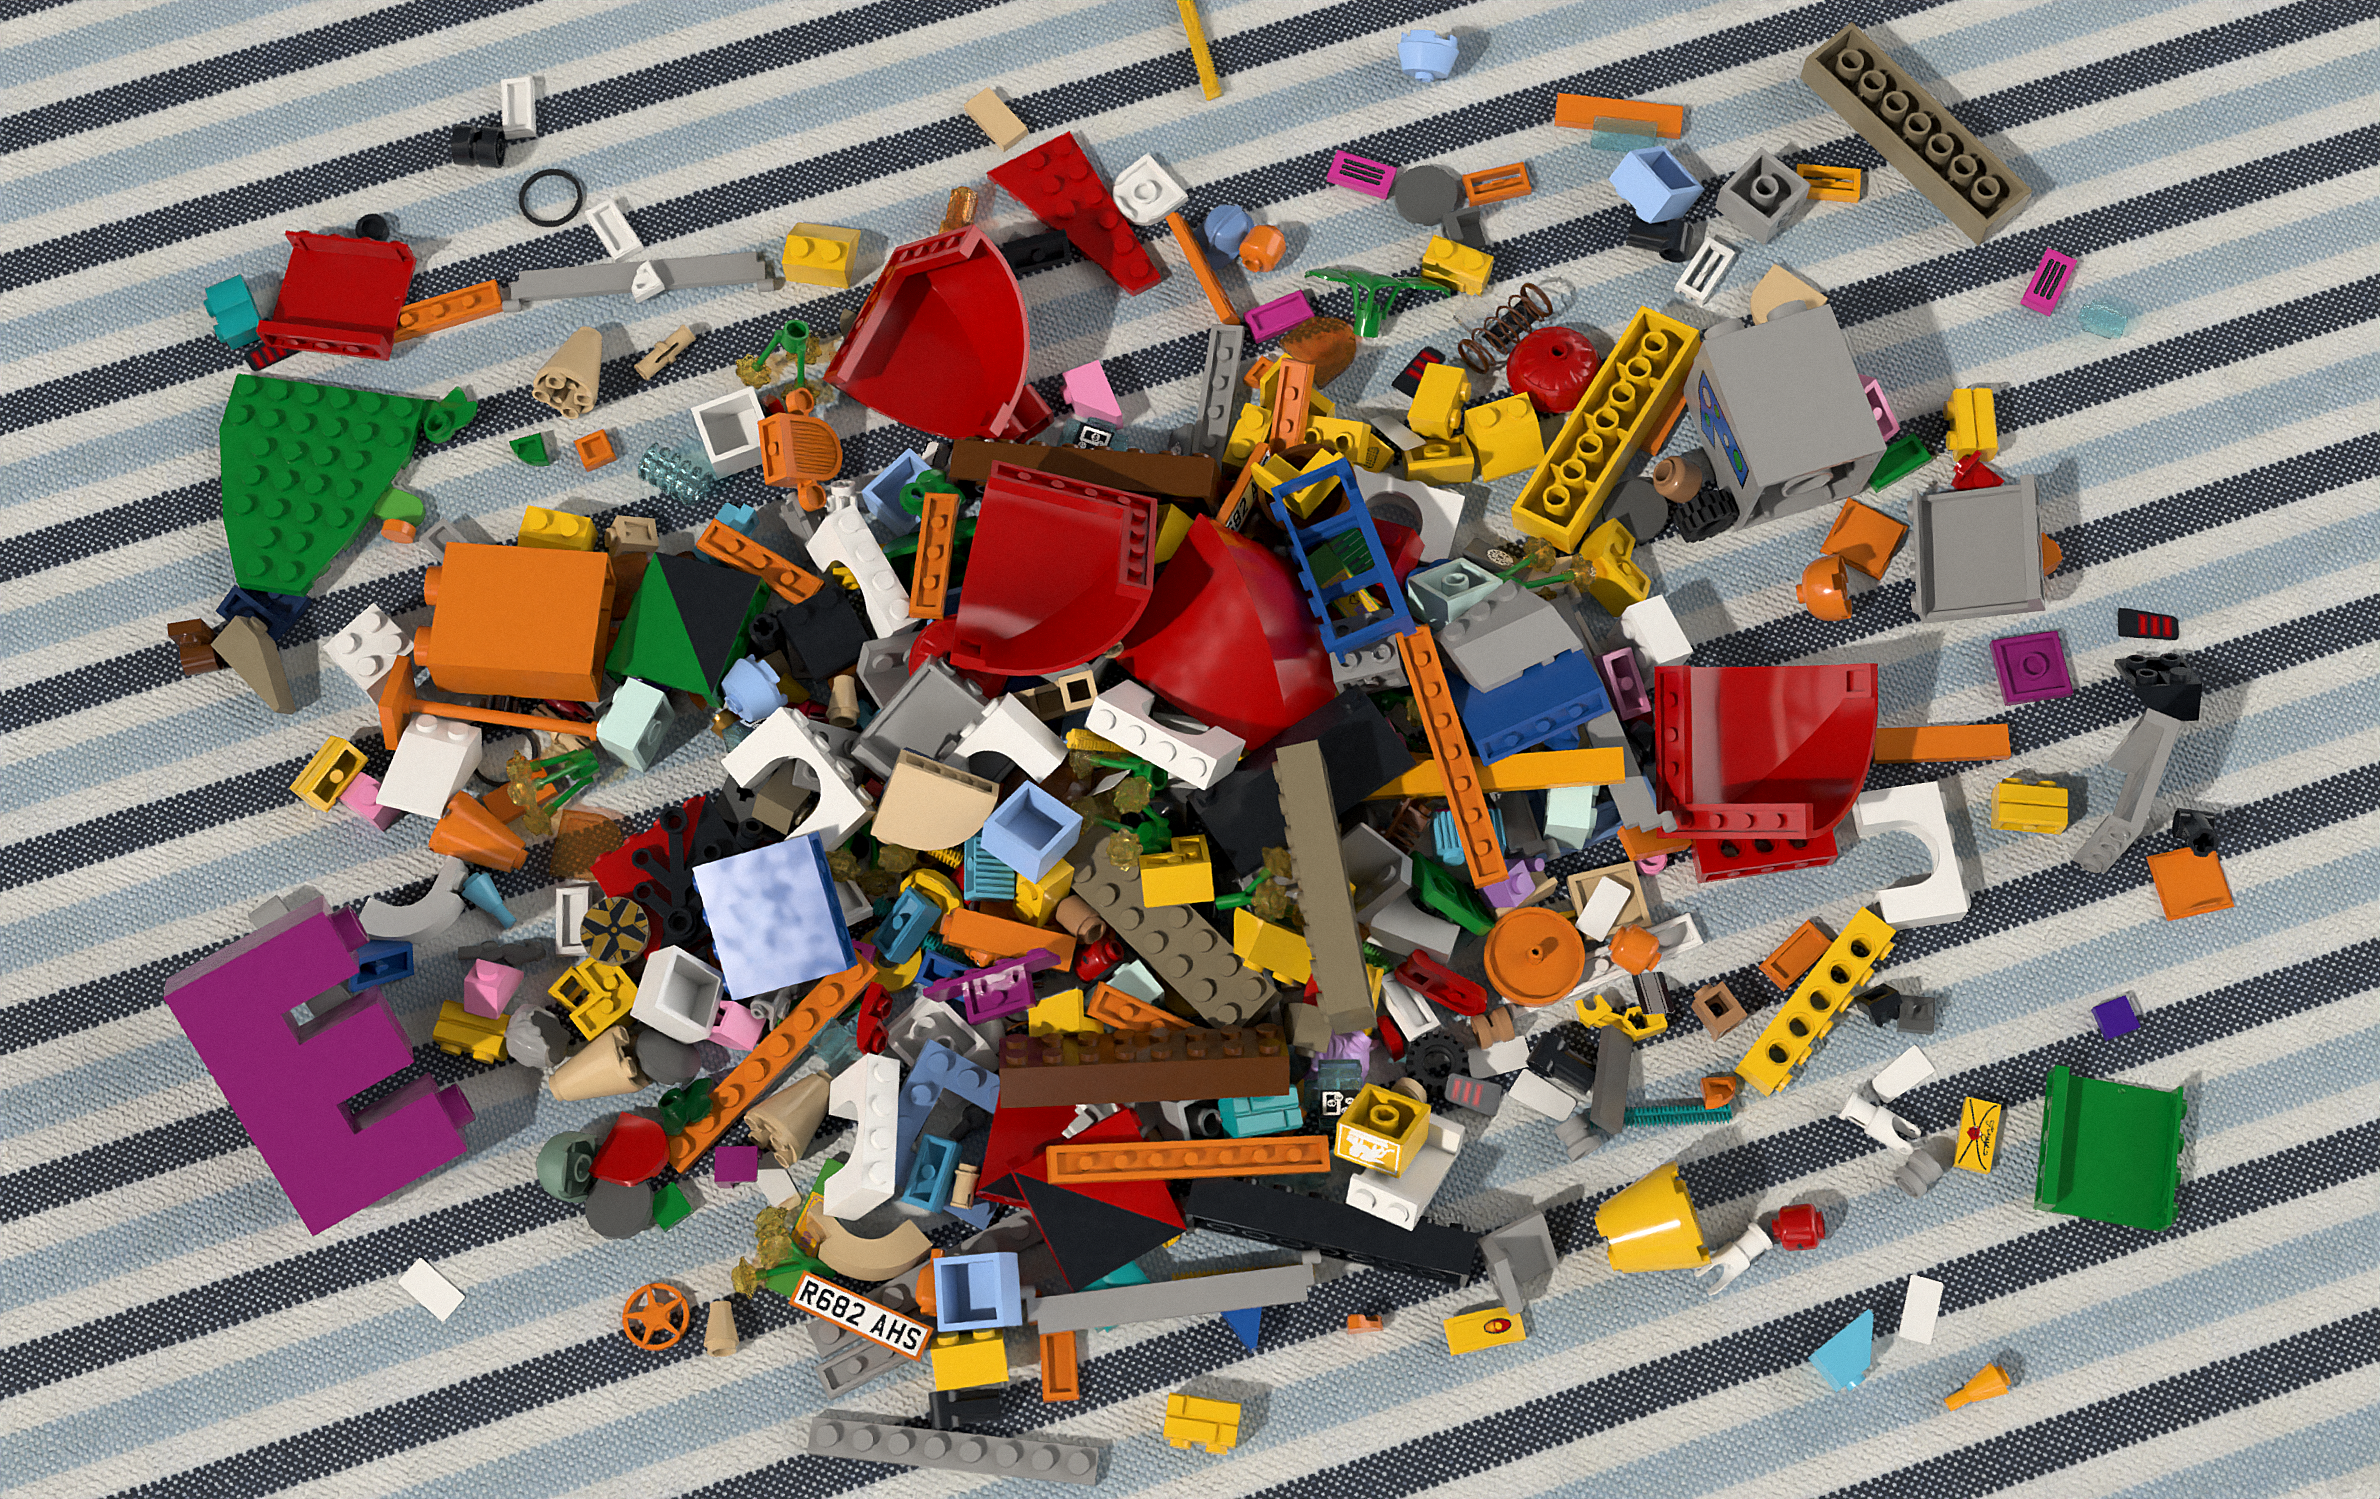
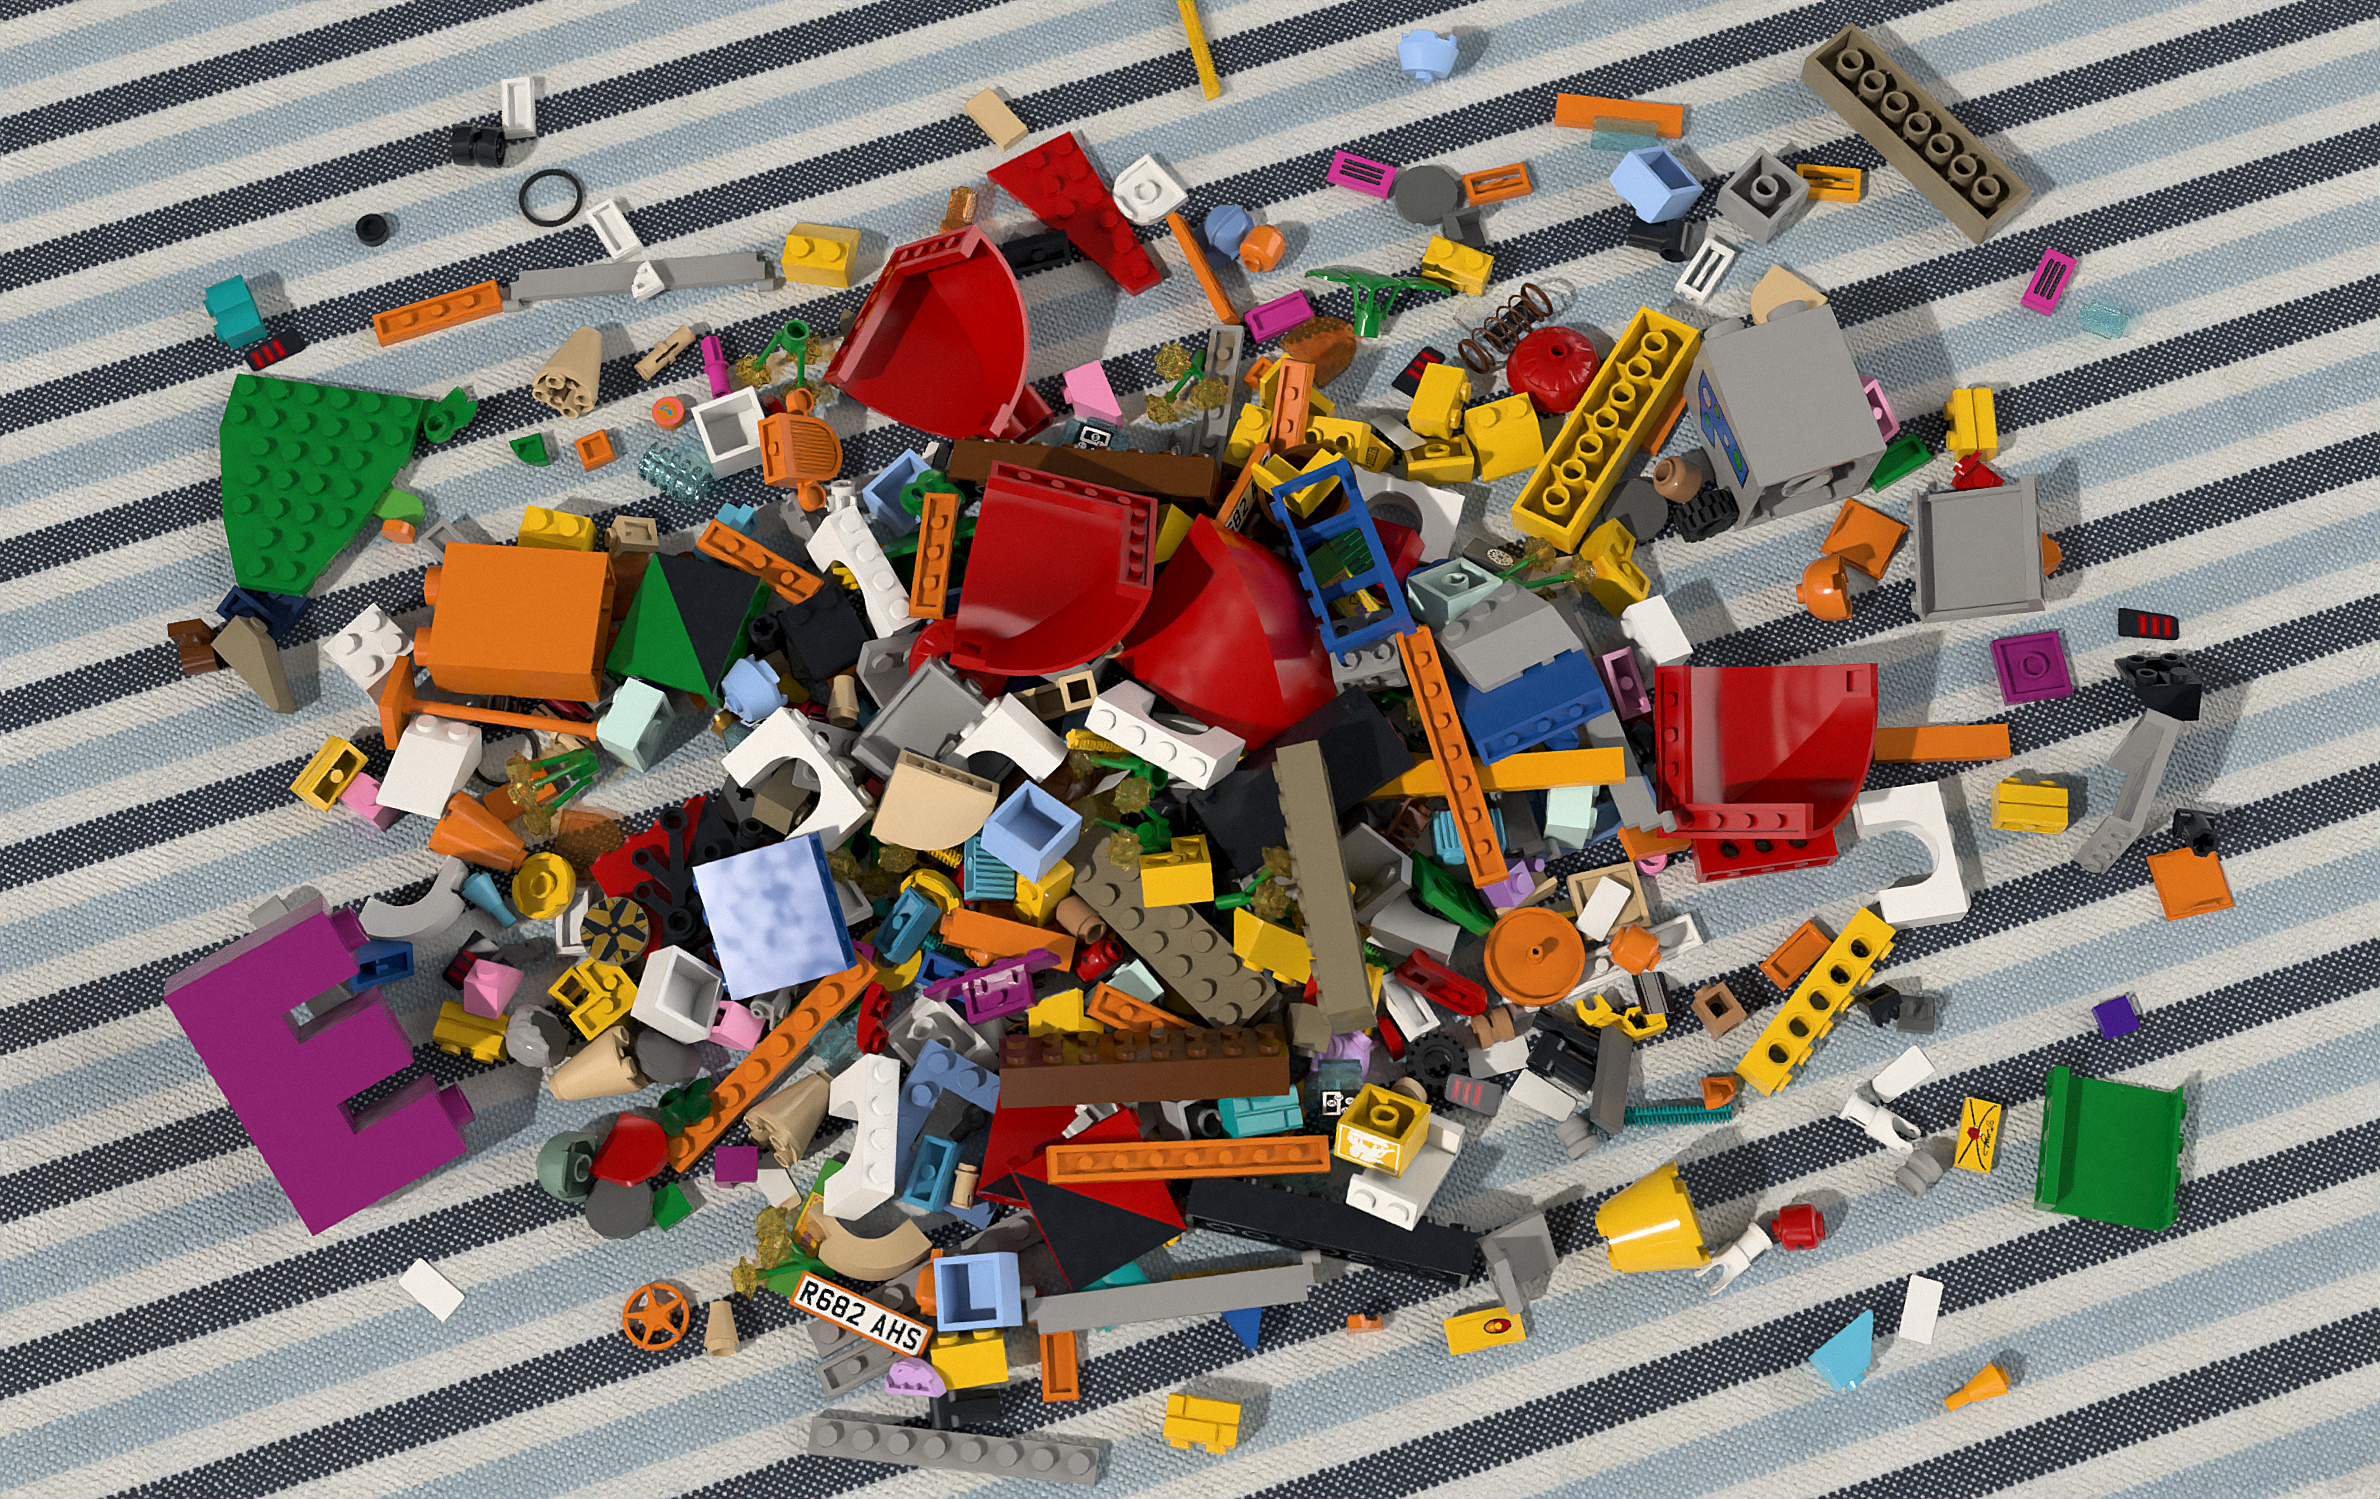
red panel [256,230,417,361] -> none
none -> black sticker [442,930,499,990]
none -> yellow tile [512,852,576,921]
none -> orange tile [652,396,686,431]
none -> dark pink axle [701,336,733,399]
none -> lavender tile [884,1356,947,1397]
none -> clear yellow plant [1144,342,1229,425]
none -> black pin [1531,1006,1600,1058]

